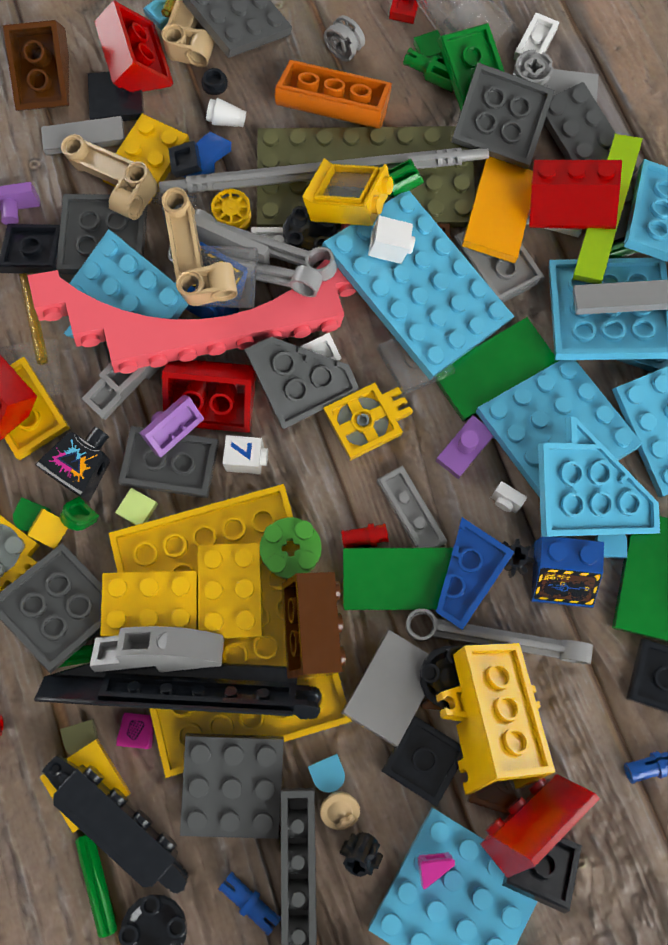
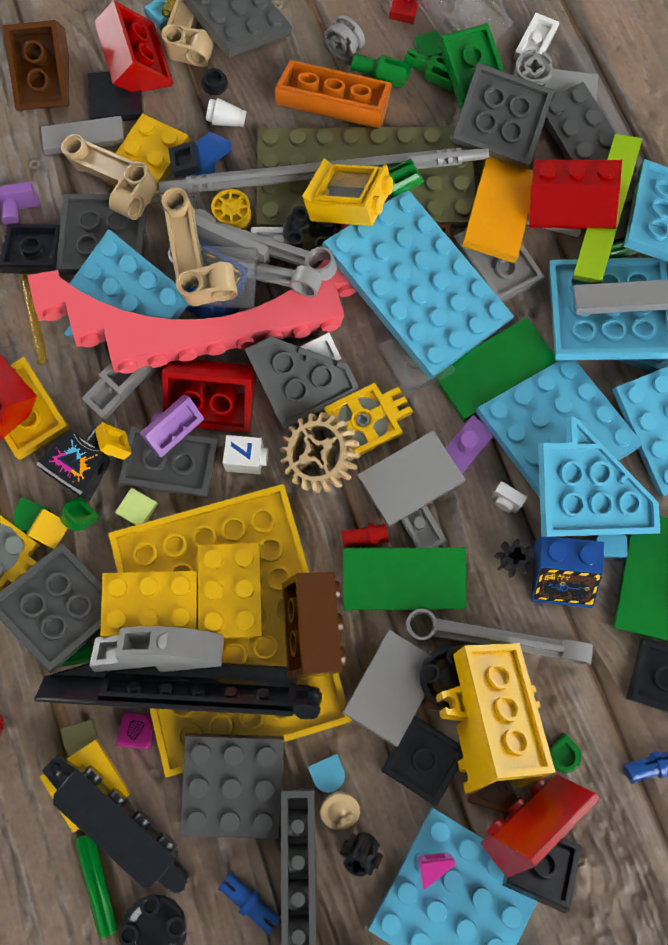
bright green plate [260,517,322,580] -> none
white brick [368,215,415,264] -> none
blue wing [436,517,514,630] -> none
none -> yellow plate [95,422,132,460]
none -> tan gear [280,412,360,493]
none -> green arm [351,53,411,88]
none -> light grey tile [357,430,466,527]
none -> green tile [549,733,581,773]

